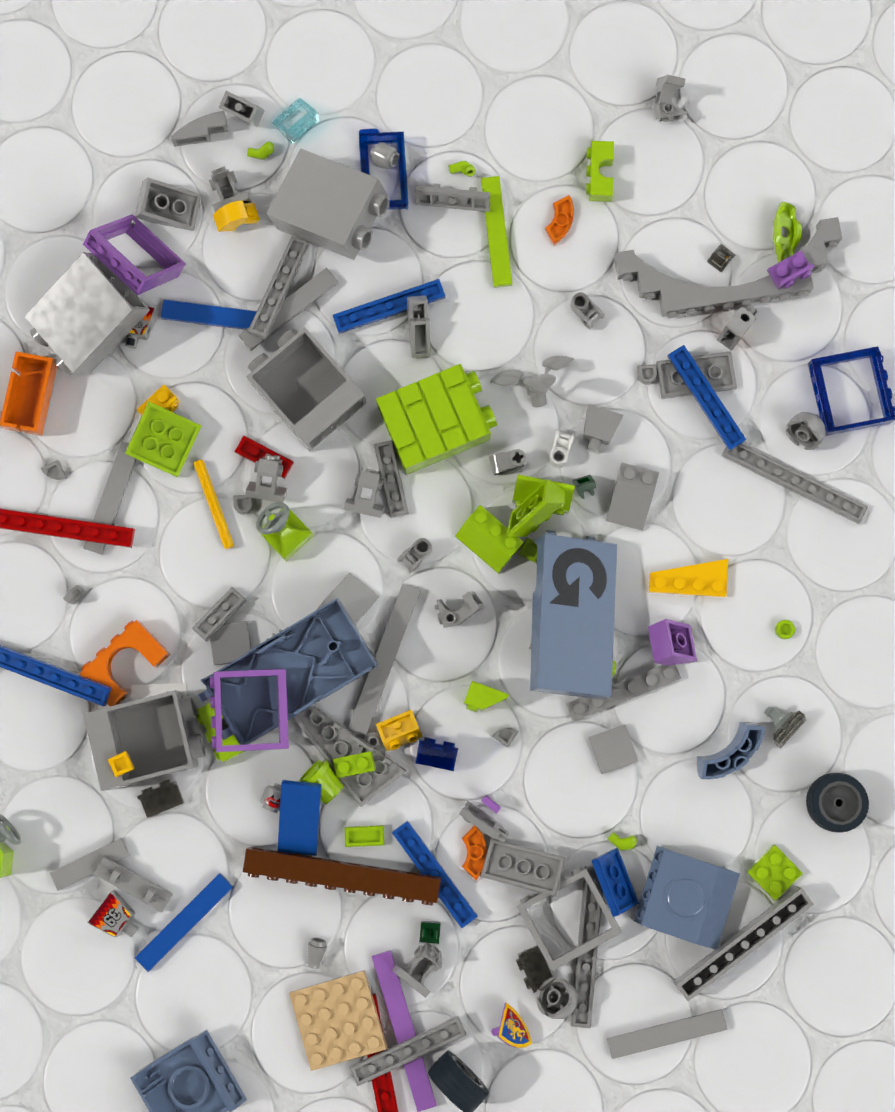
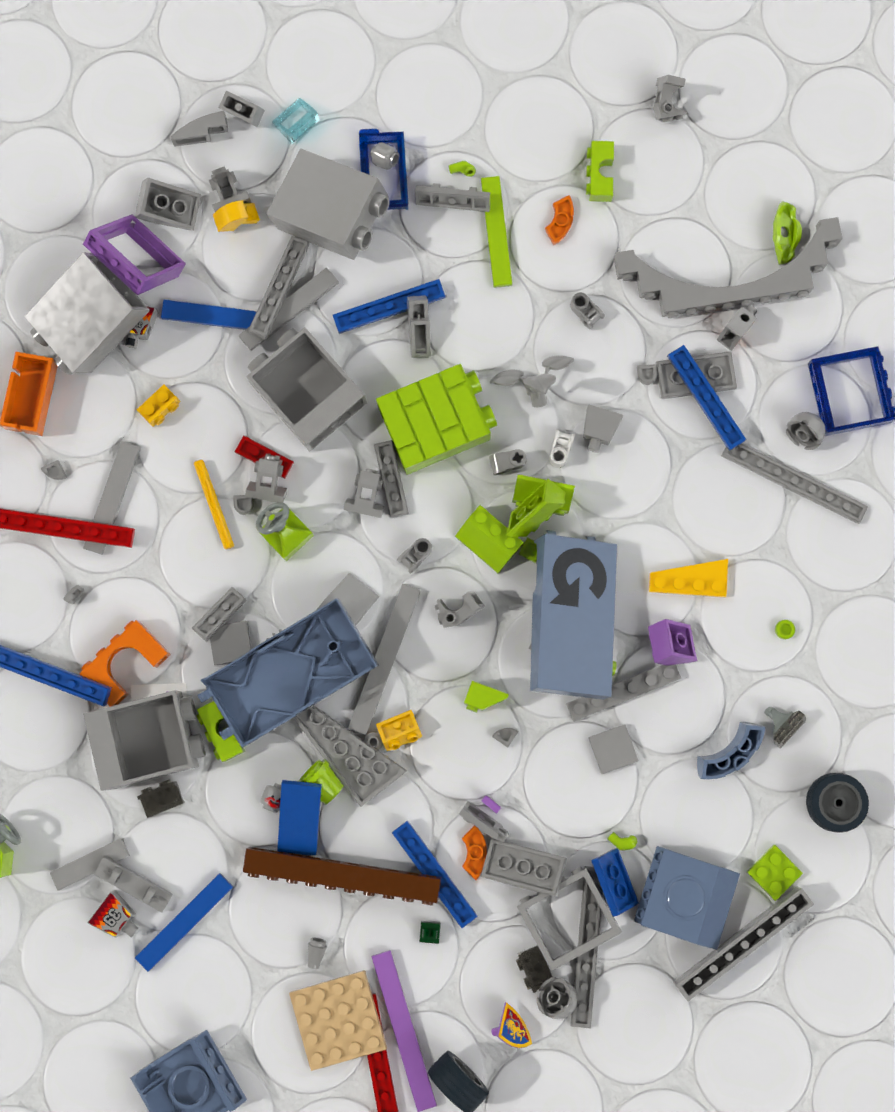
yellow tile [108,751,135,778] -> none
lime plate [125,401,202,477] -> none
medium lavender window [210,669,289,752] -> none
lime arm [247,141,274,160] -> none
lime plate [333,751,376,778] -> none
lime tile [344,825,385,847] -> none
light grey tile [350,1016,466,1086] -> none
light grey tile [392,942,443,998] -> none
clear blue slope [415,737,458,771] -> none
dark green tile [572,475,596,499] -> none
light grey slope [606,463,659,531] -> none
light grey tile [607,1009,728,1059] -> none
clear smoke slope [707,244,736,272] -> none
medium lavender bracket [767,251,814,290] -> none

